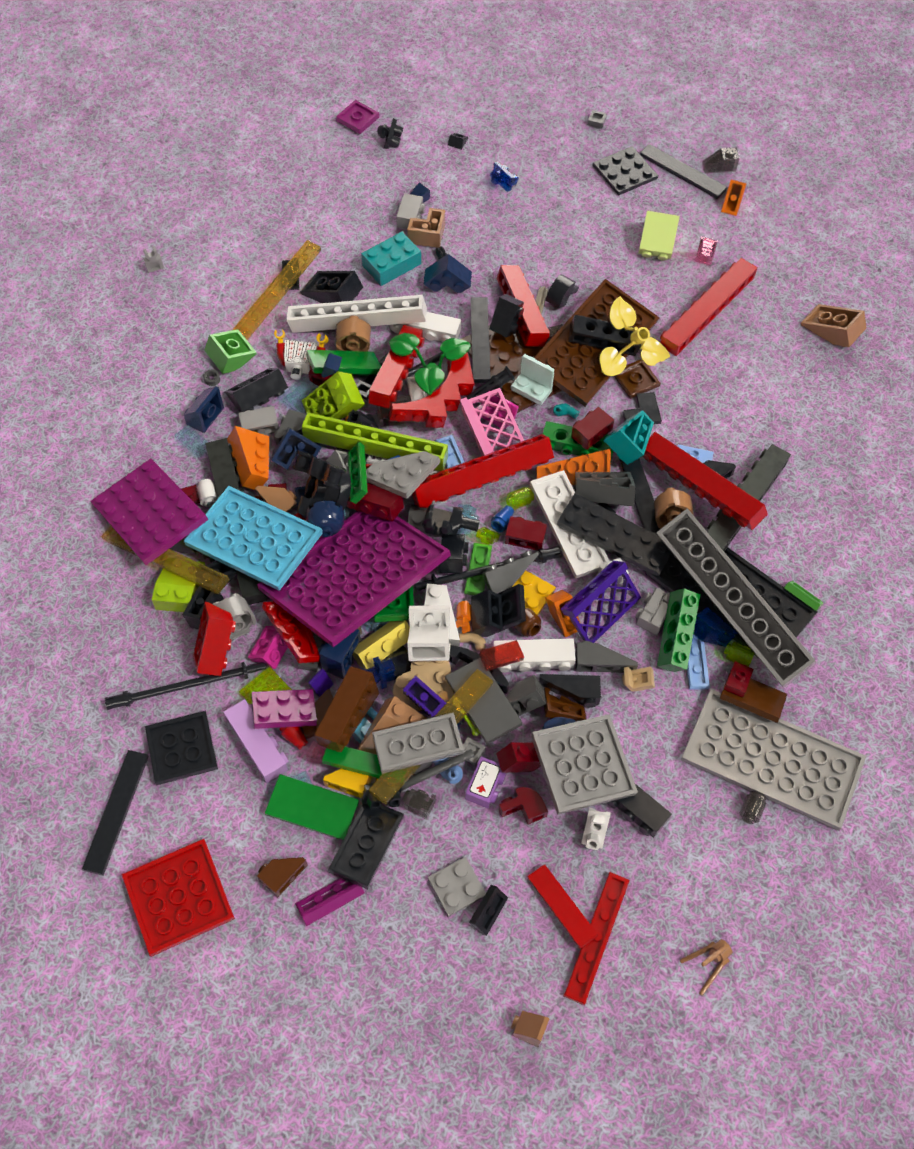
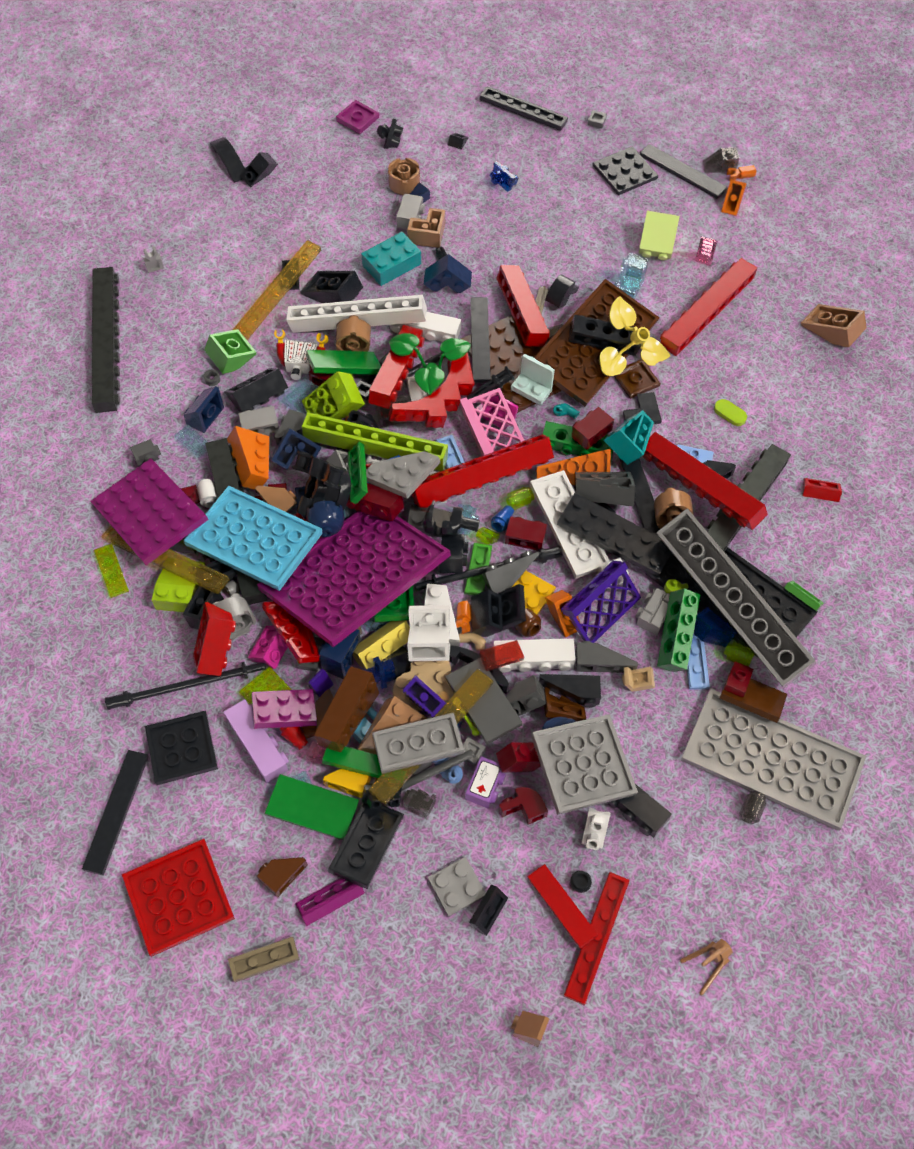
dark blue slope [321,353,342,378] -> none
black brick [489,294,524,337] -> none
none -> pearl dark grey brick [92,267,120,413]
none -> clear neon green tile [94,543,129,598]
none -> dark grey brick [130,439,161,467]
none -> black slope [210,137,245,183]
none -> light grey hinge [224,581,240,596]
none -> dark tan plate [228,937,300,983]
none -> black slope [240,152,278,188]
none -> medium nougat brick [388,158,420,195]
none -> black plate [480,86,568,131]
none -> black plate [570,871,592,893]
none -> clear light blue brick [614,252,649,299]
none -> lime piece [664,579,688,594]
none -> lime tile [714,399,747,426]
none -> orange bar [727,165,756,181]
none -> red slope [802,478,842,502]

